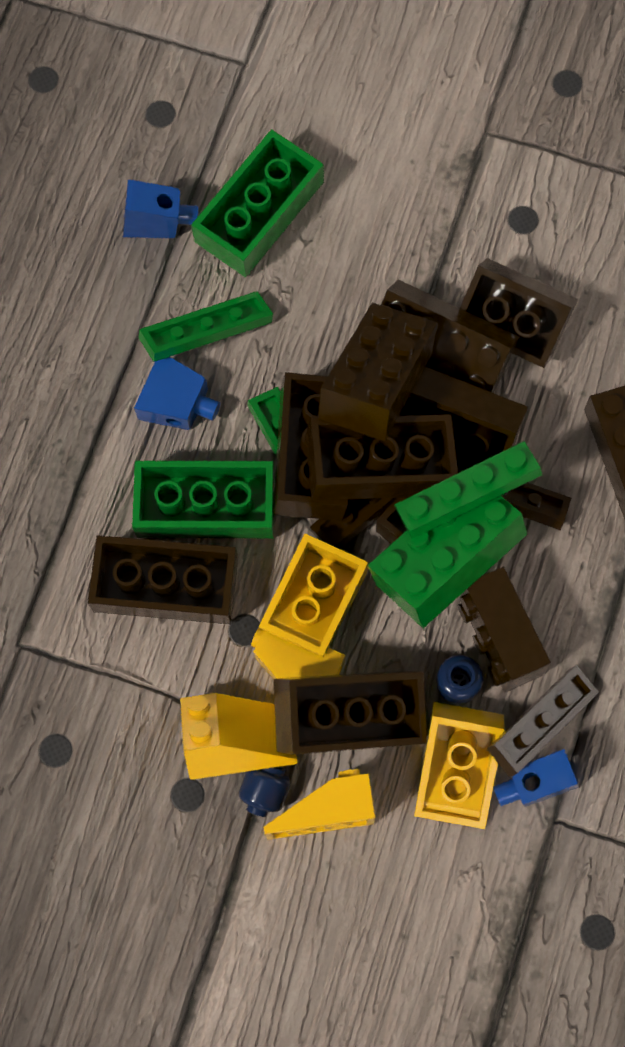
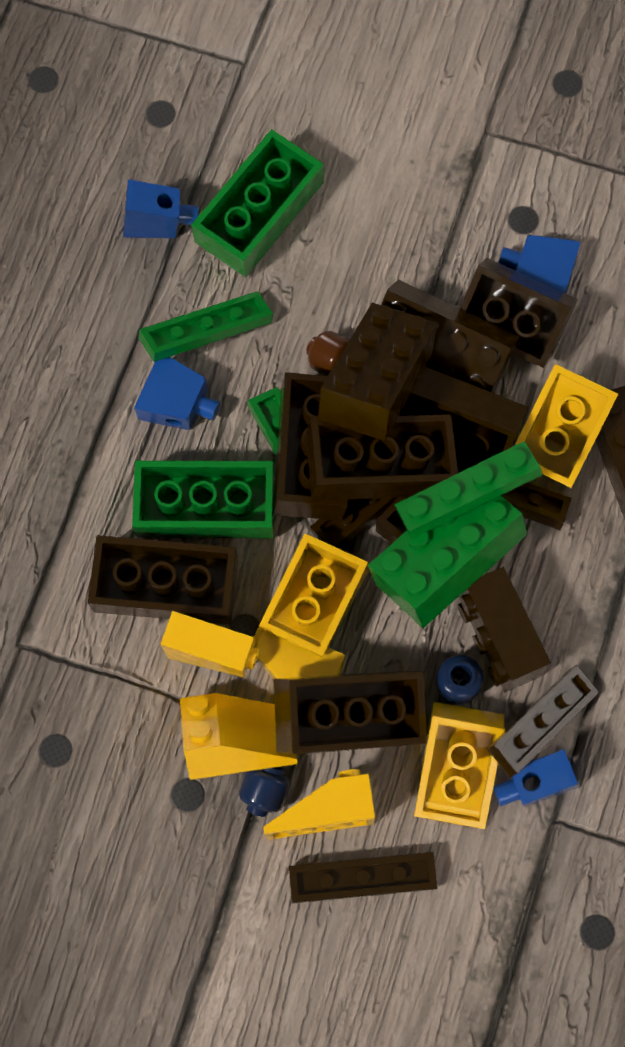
none -> yellow slope [160,611,259,678]
none -> dark brown plate [289,852,438,904]
none -> reddish brown head [307,331,350,376]
none -> blue torso [498,235,581,293]
none -> yellow slope [514,364,618,488]

